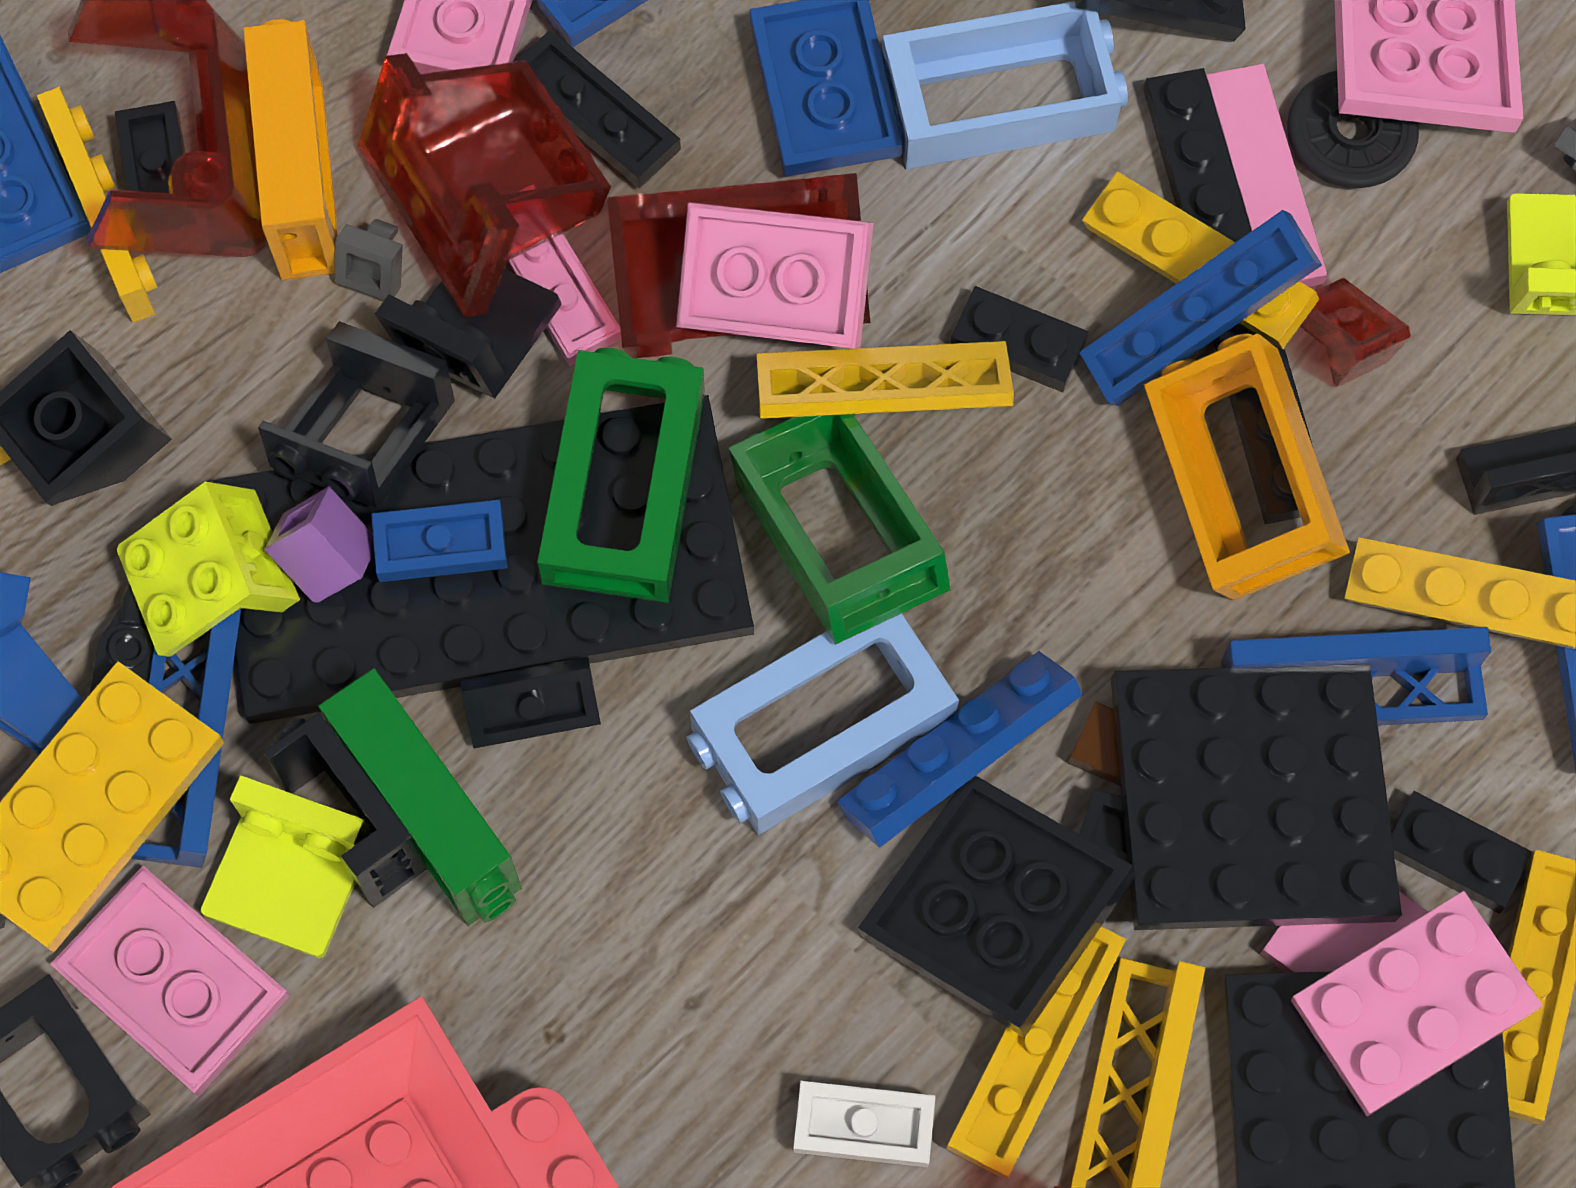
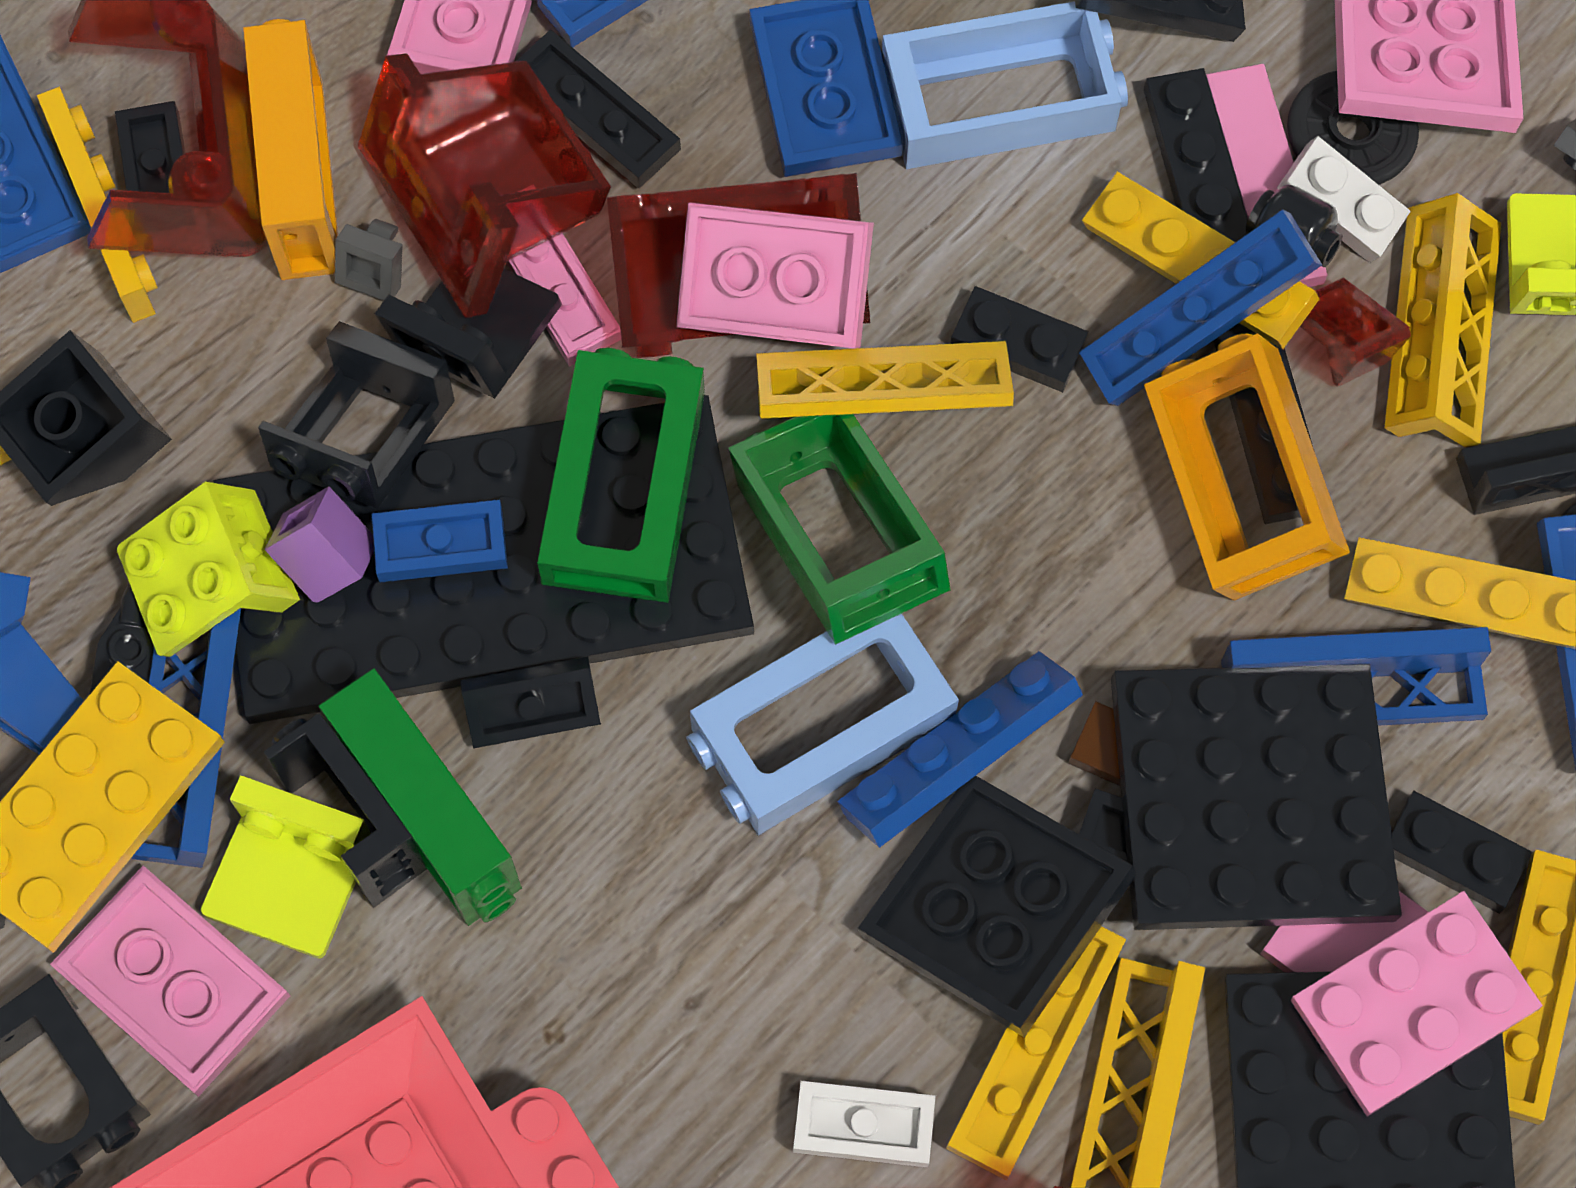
none -> black head [1245,185,1343,268]
none -> white plate [1277,136,1411,263]
none -> yellow fence [1384,193,1501,447]

